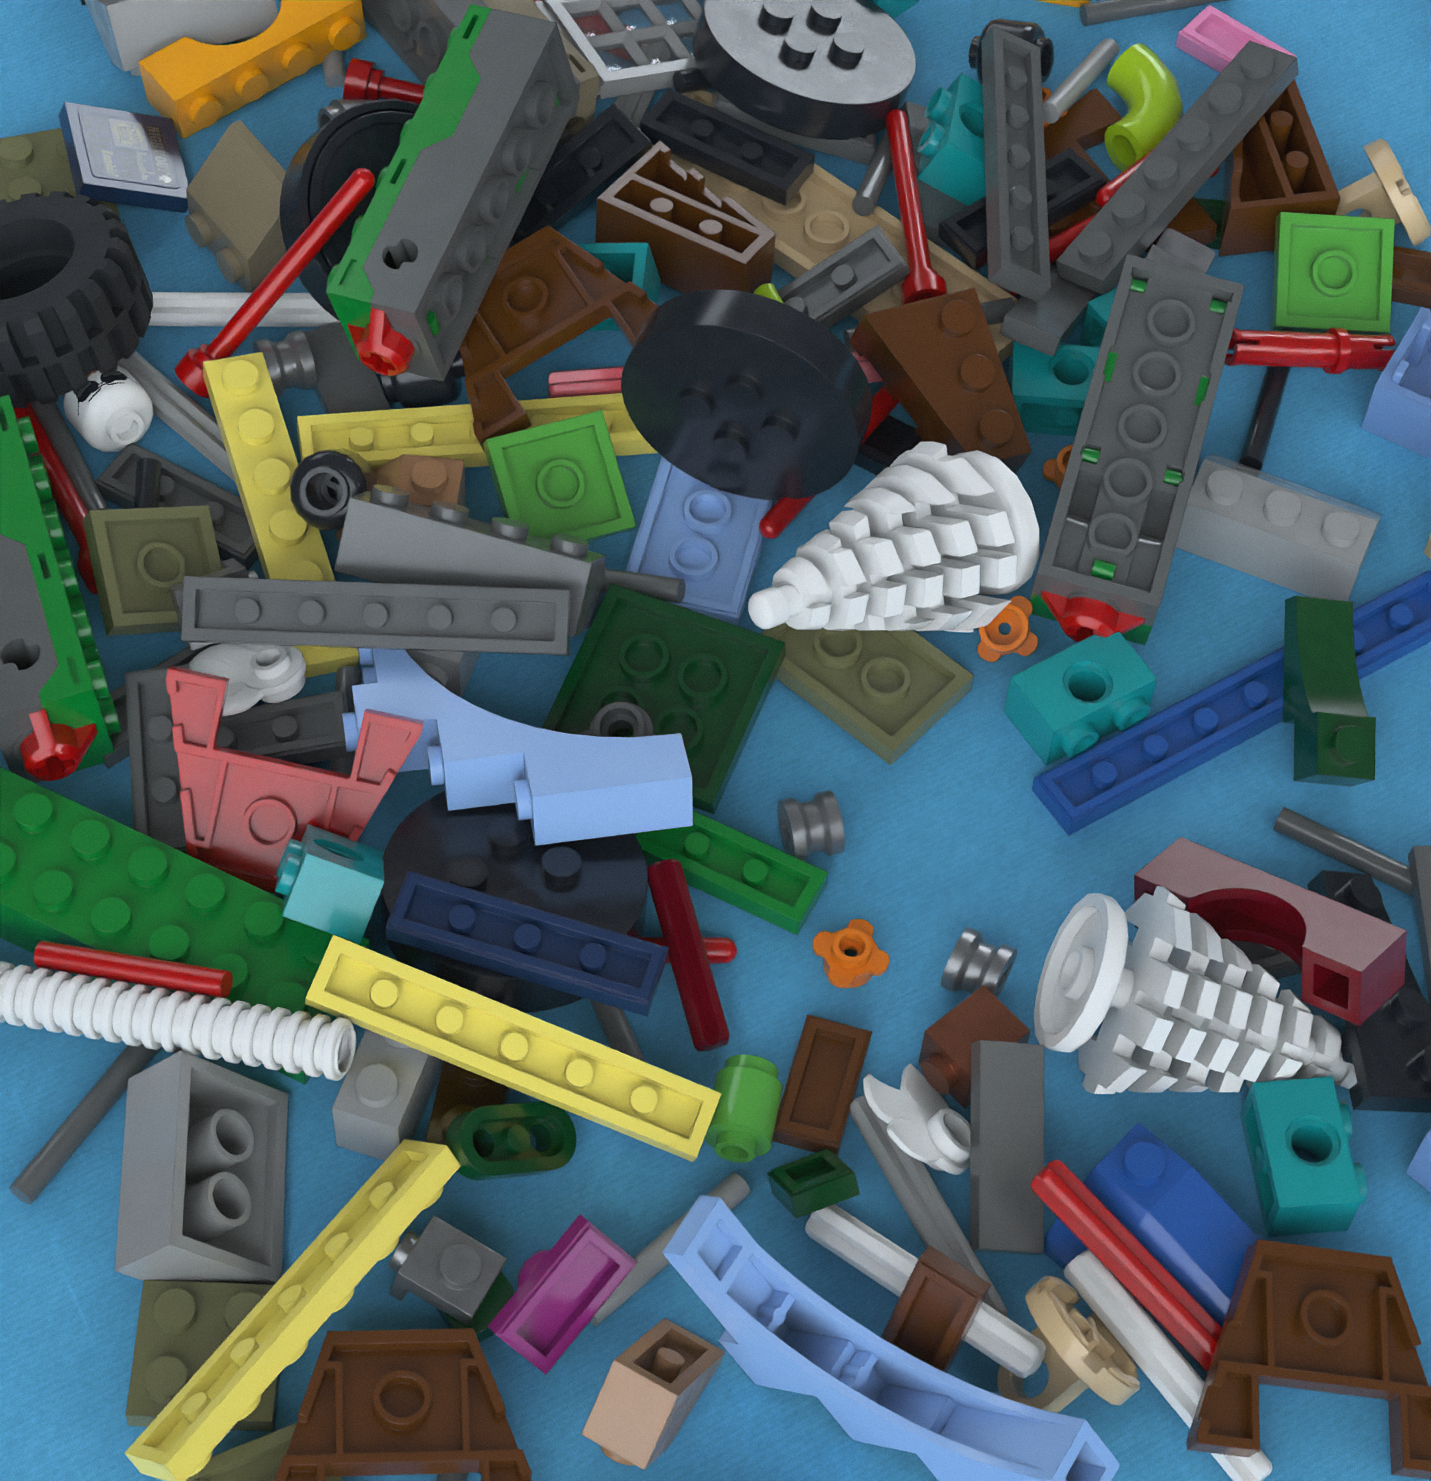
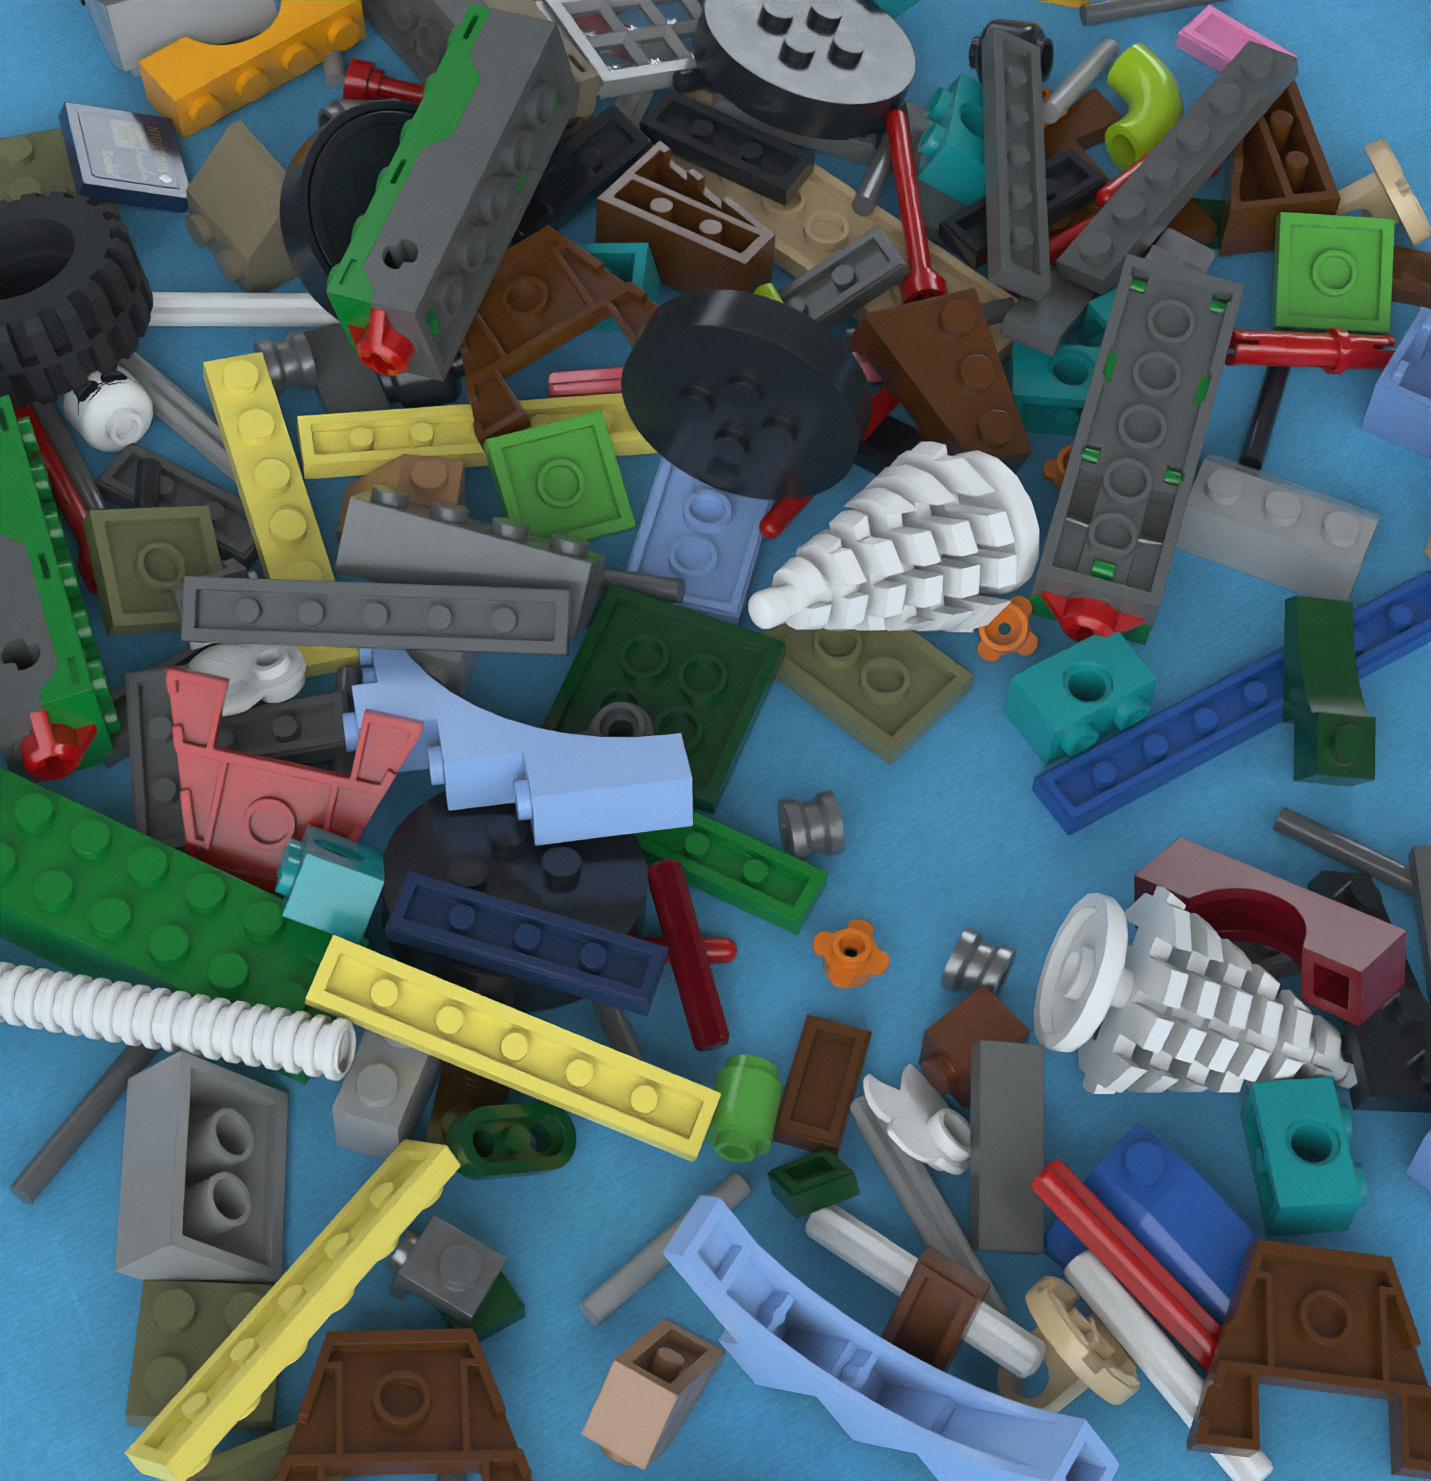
red bar [34,941,233,998] -> none
red piece [174,168,375,399] -> none
black head [290,449,377,530] -> none
magenta tile [488,1214,638,1375] -> none

